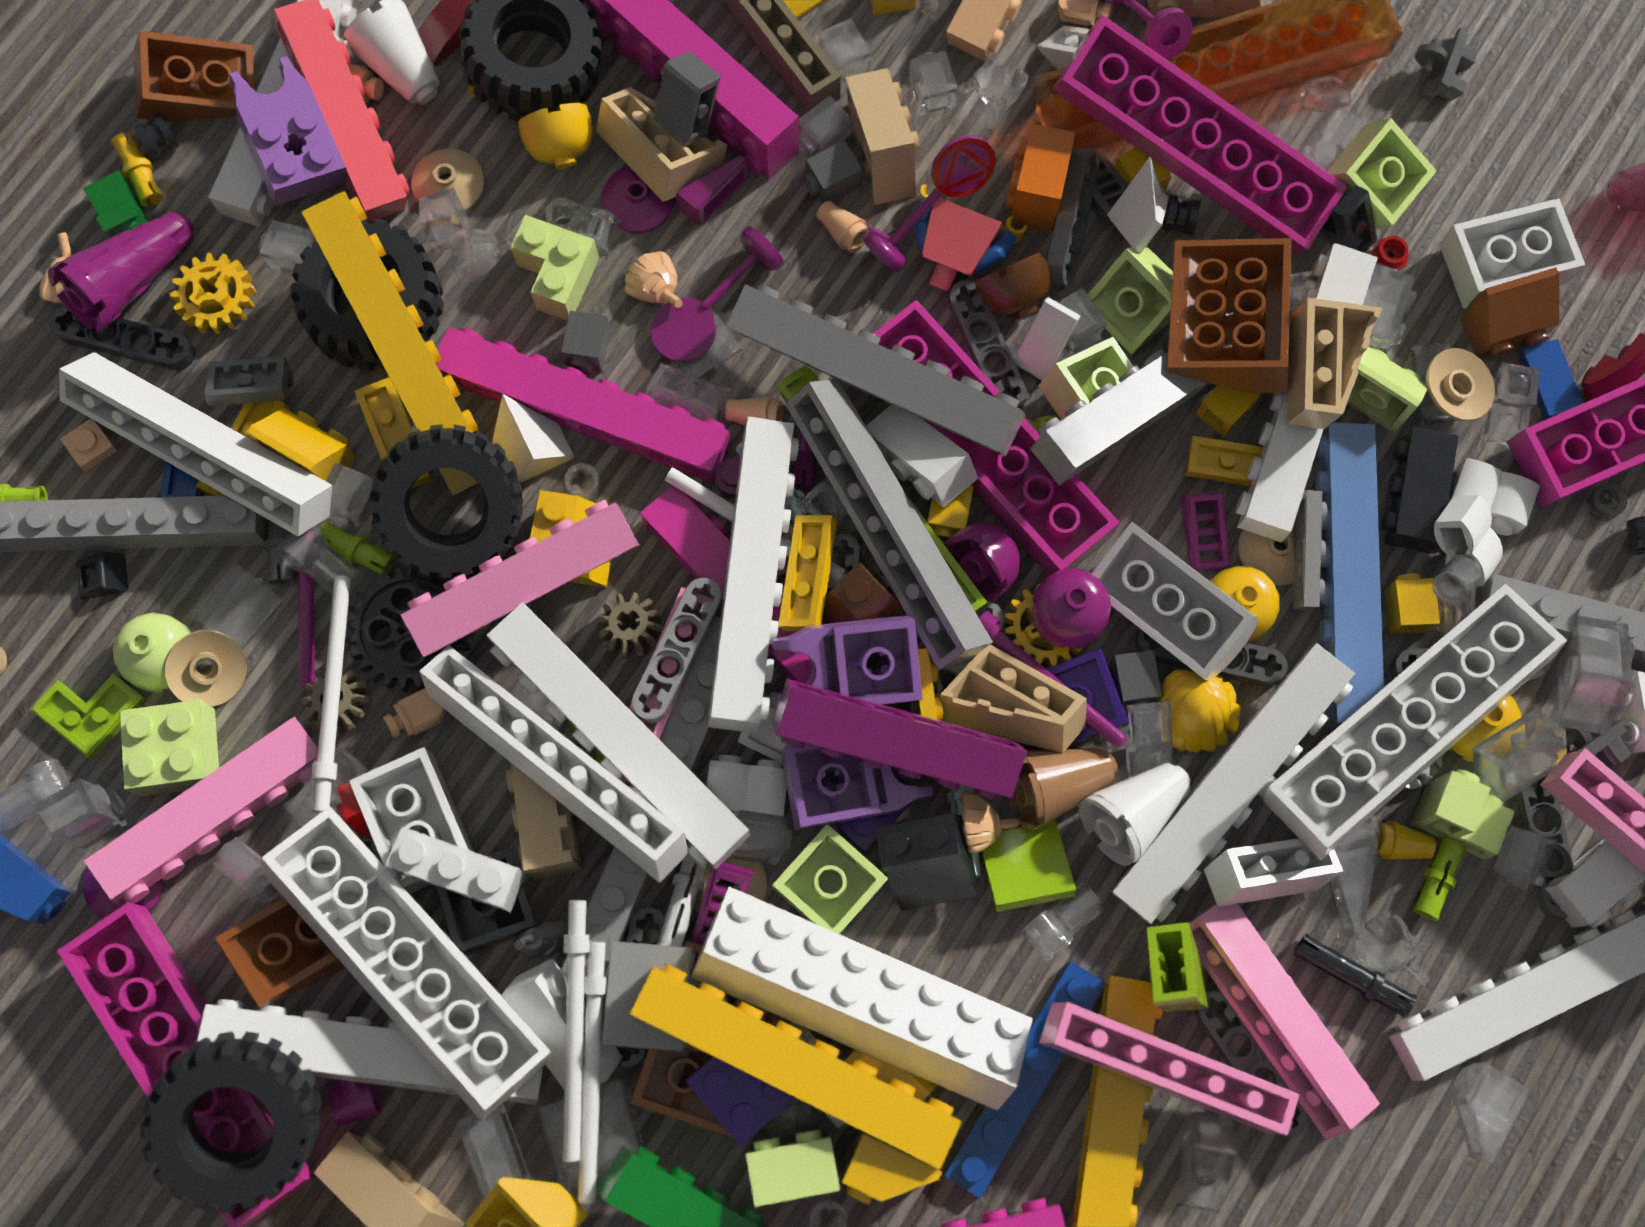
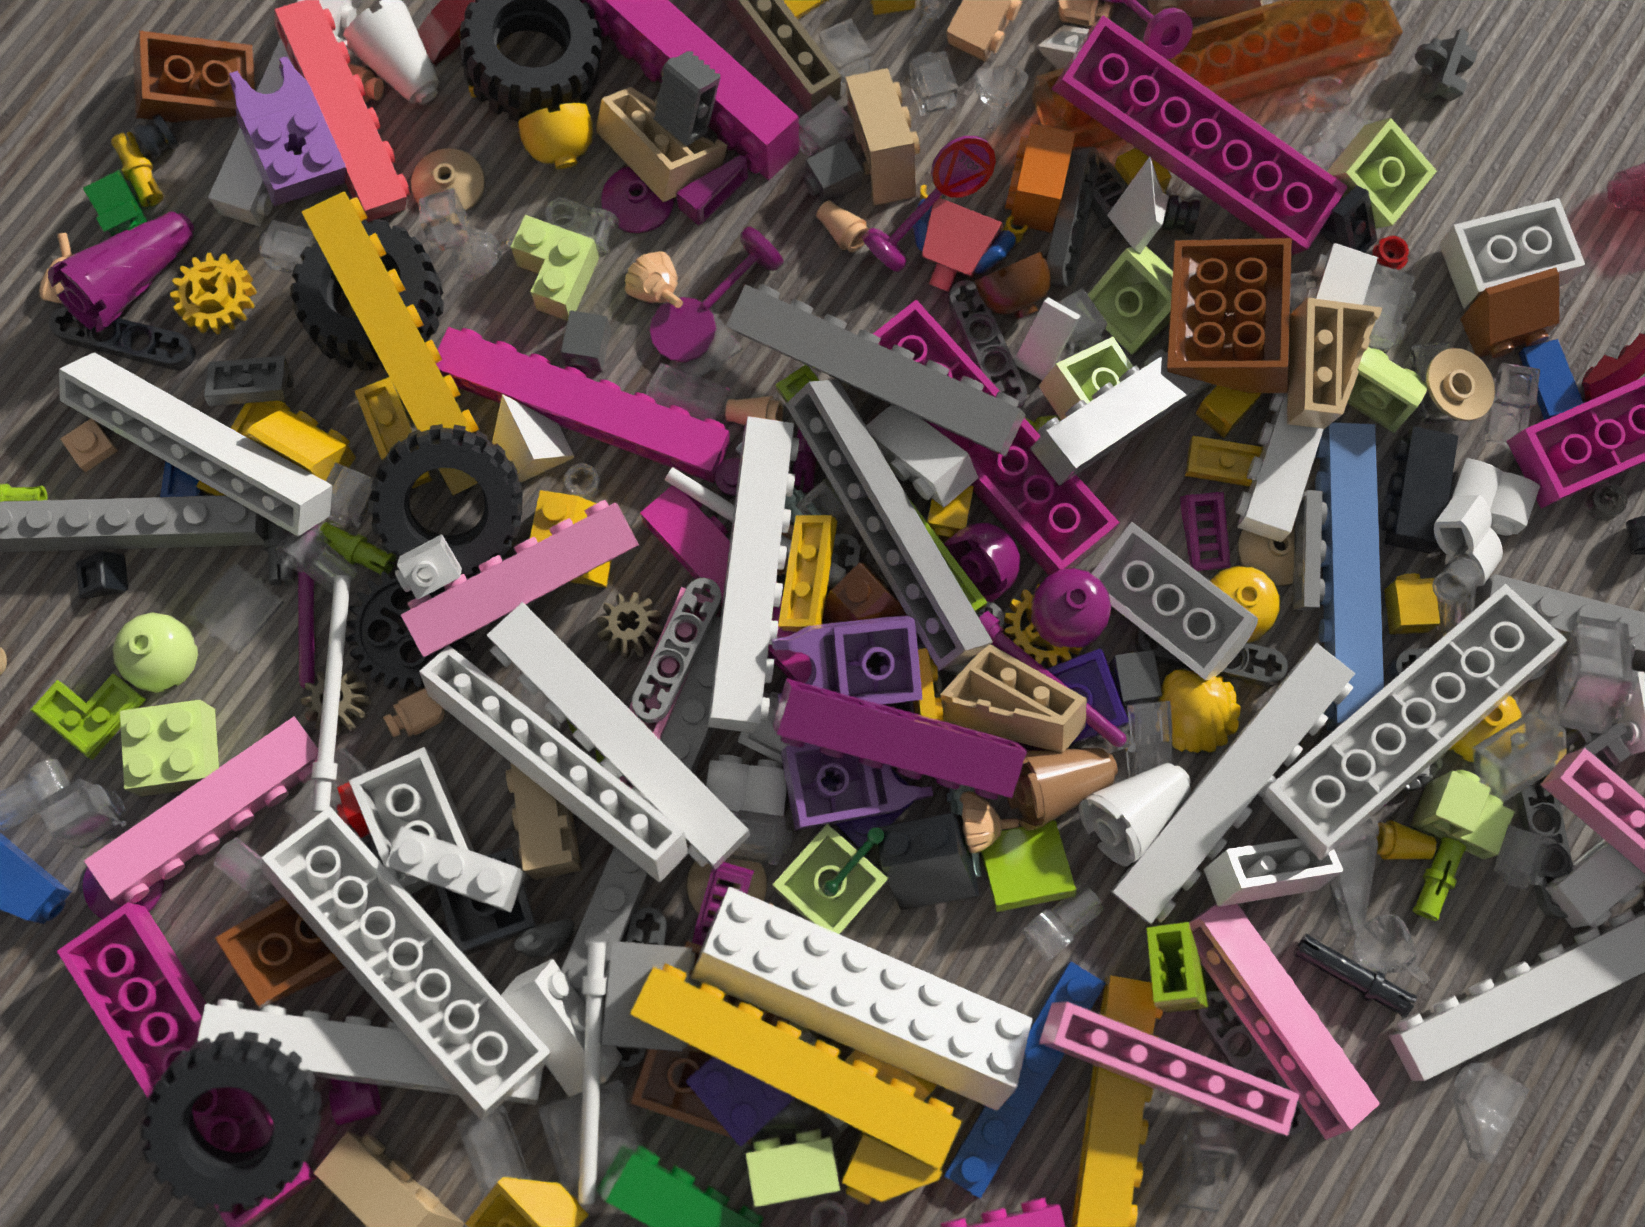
tan dish [164,630,247,707] -> none
white bar [563,900,590,1162] -> none
white pin [657,843,707,947] -> none
none -> white brick [395,534,462,600]
none -> dark green hinge [822,828,884,897]

